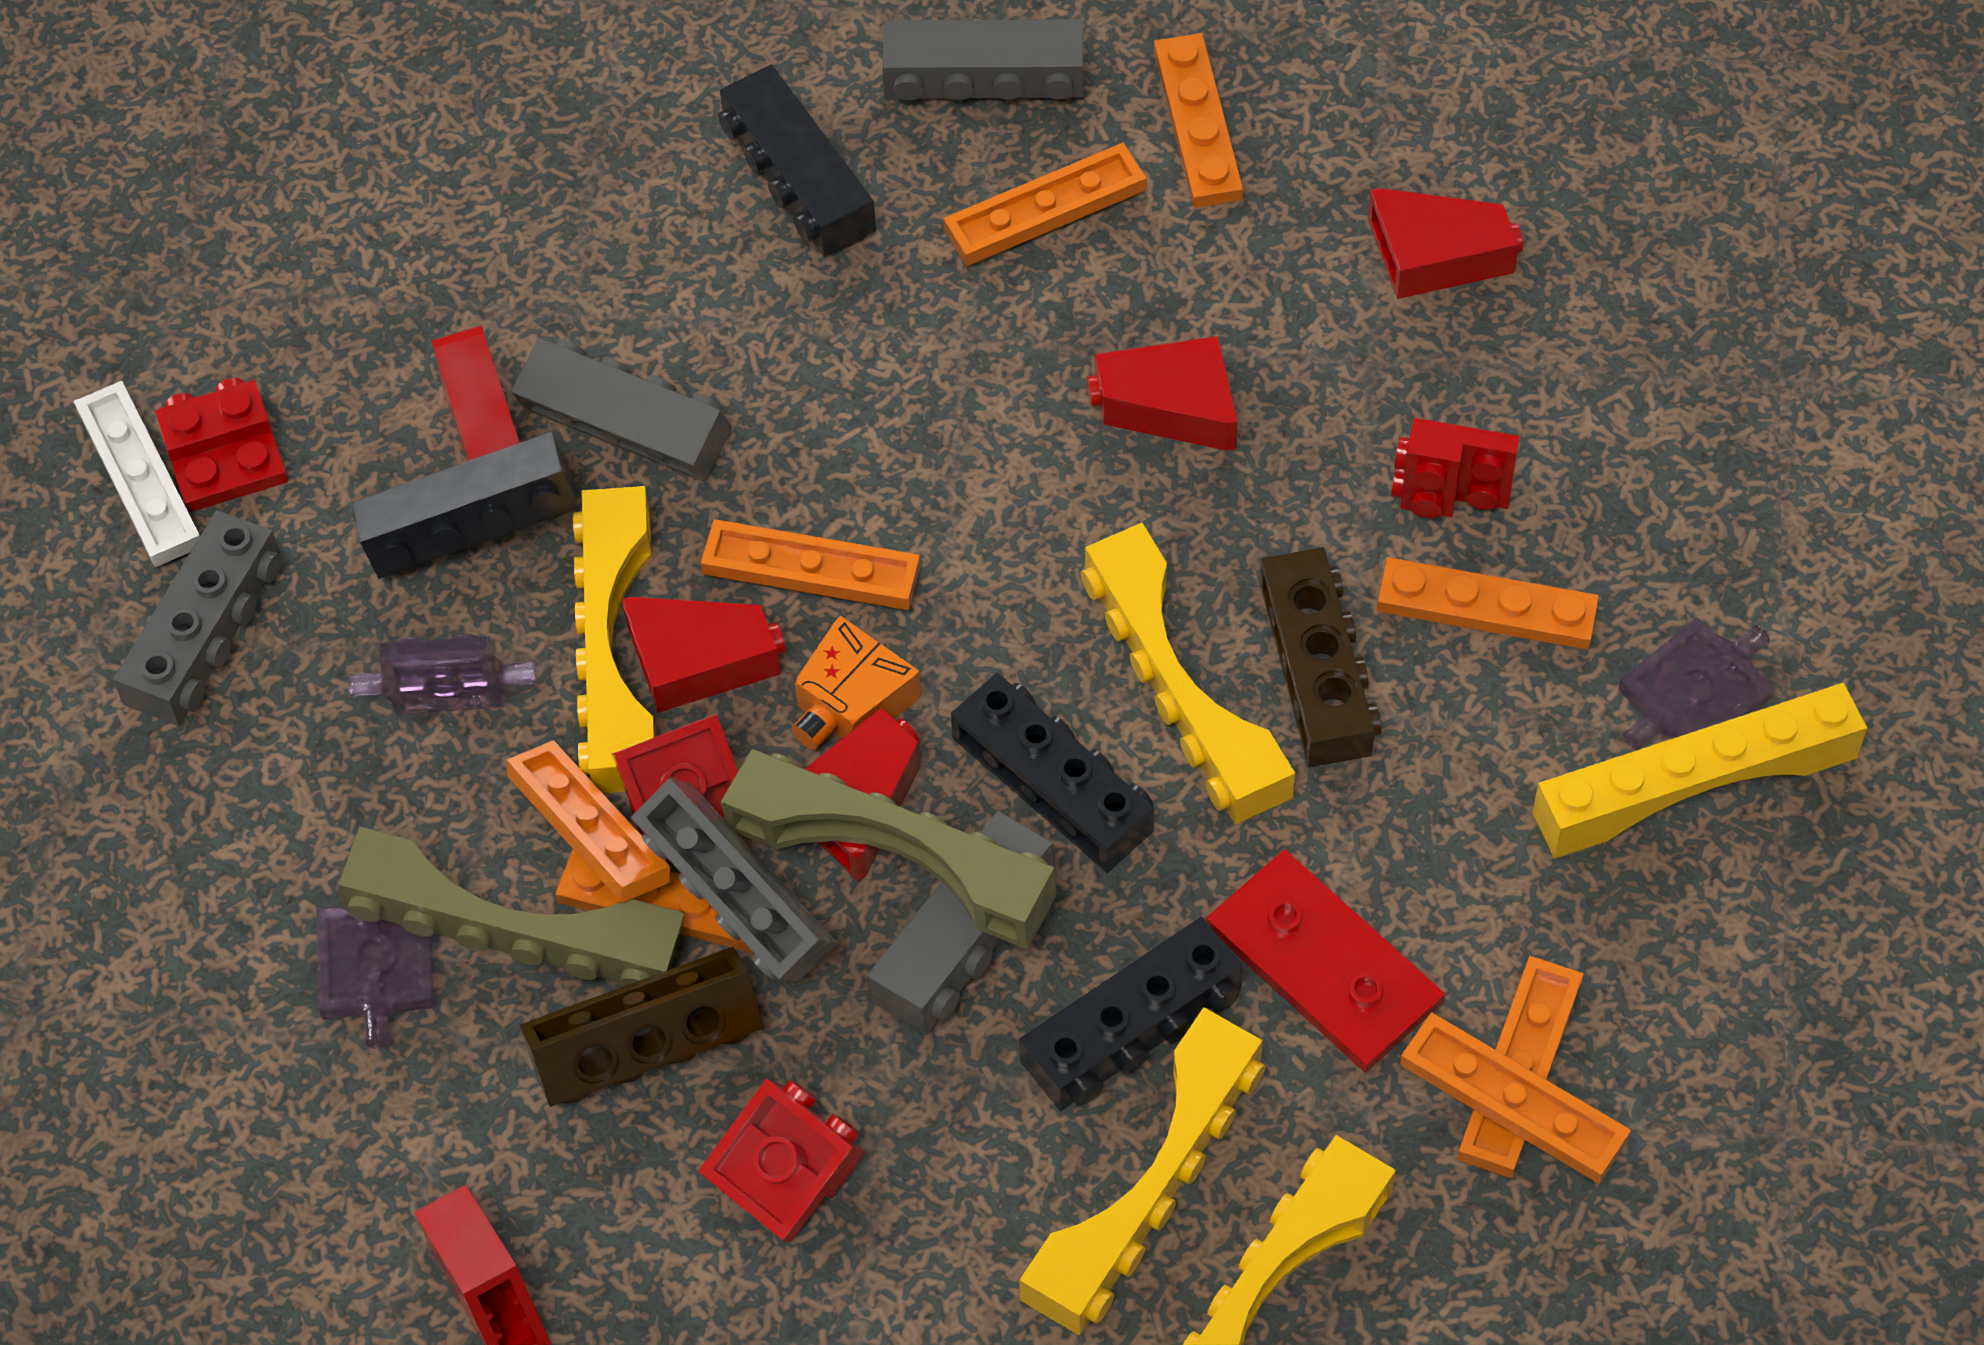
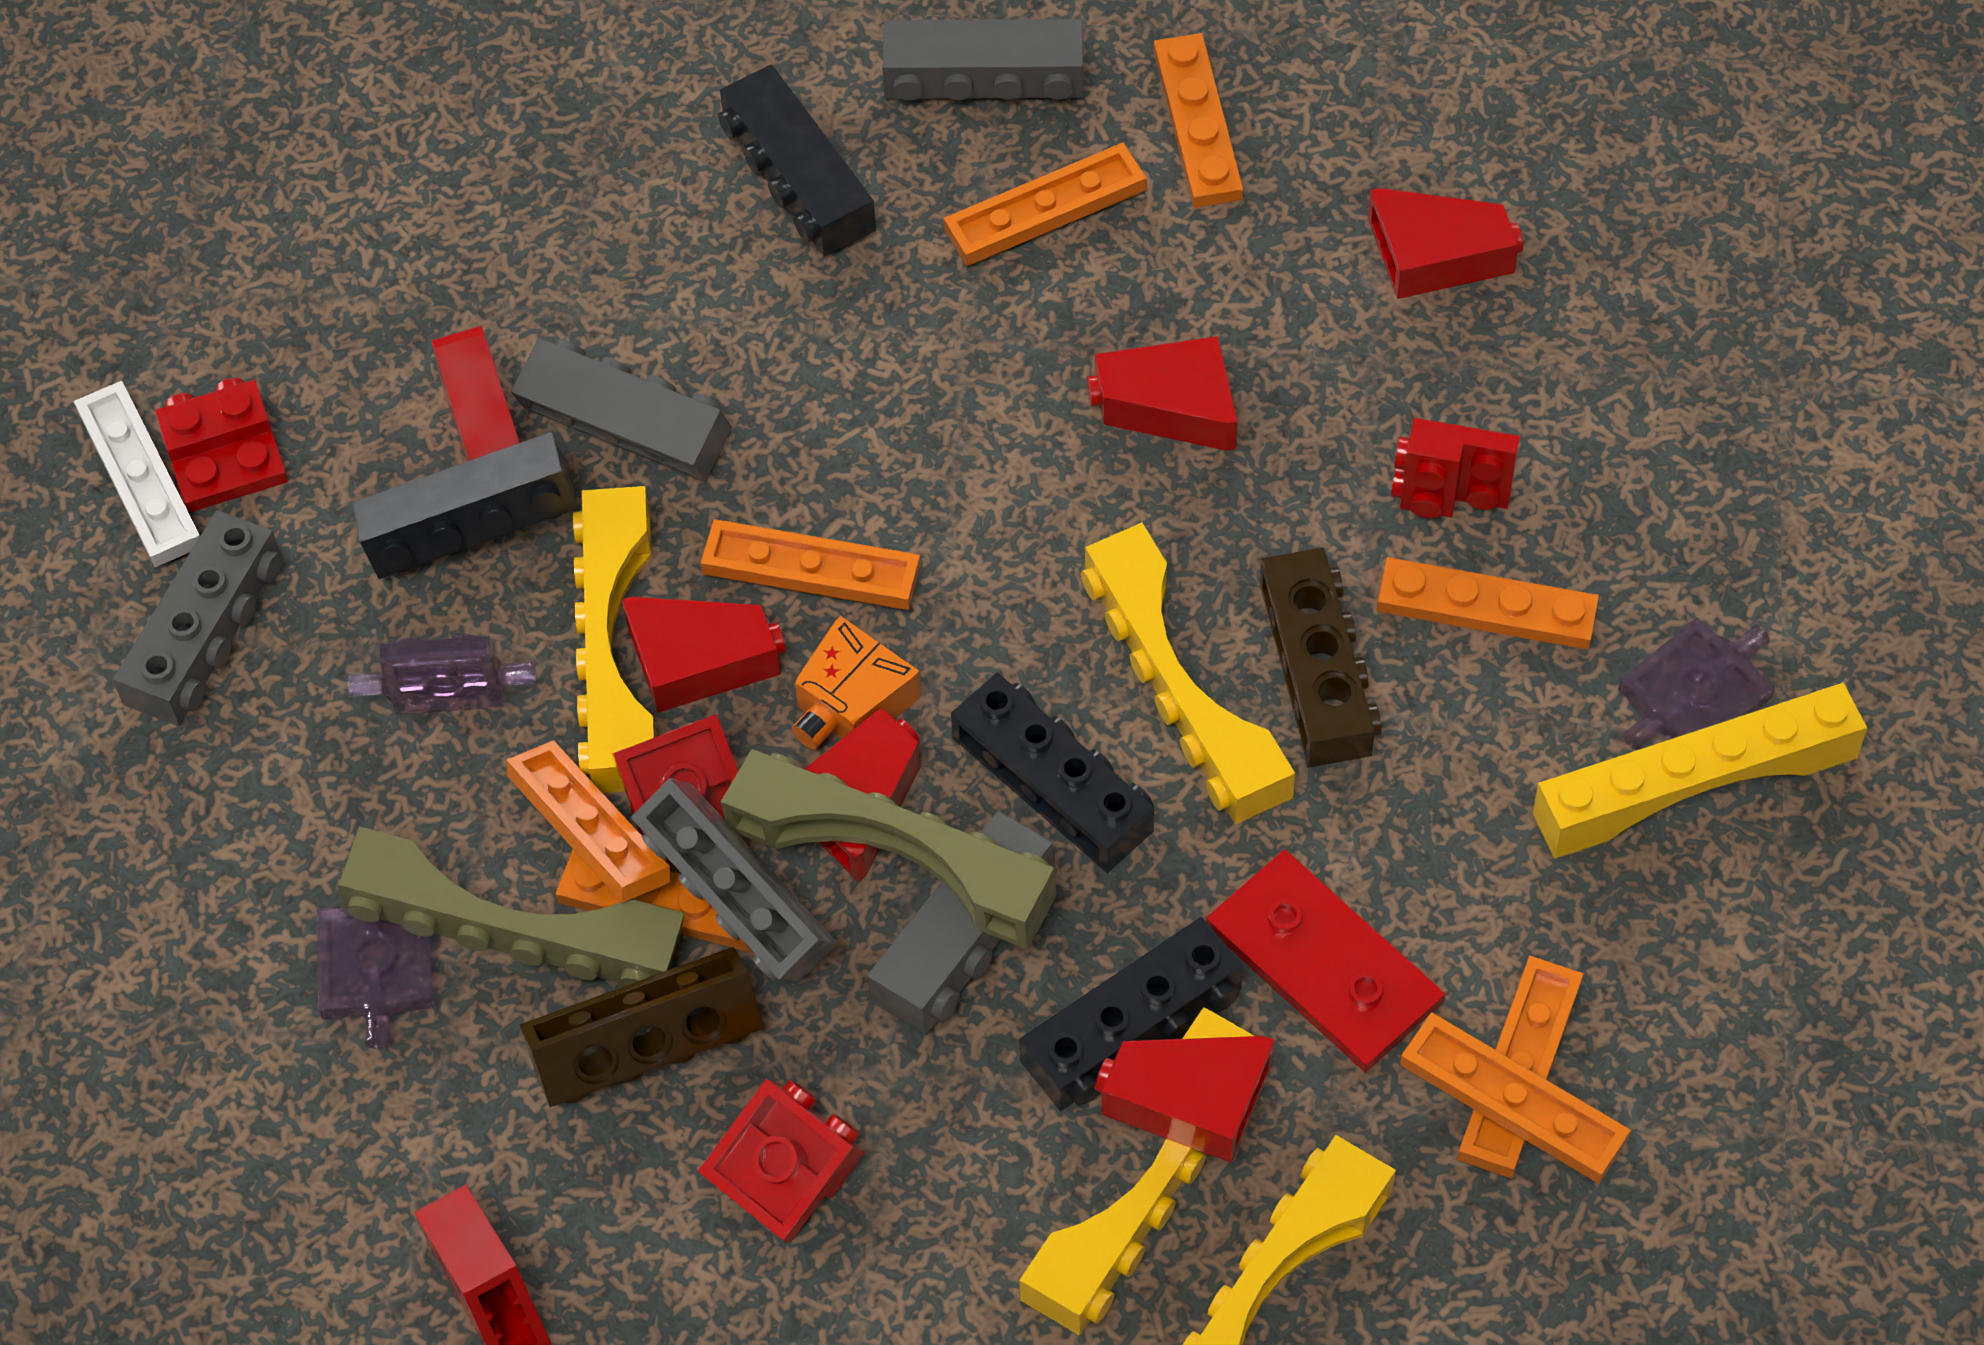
none -> red slope [1095,1036,1274,1163]

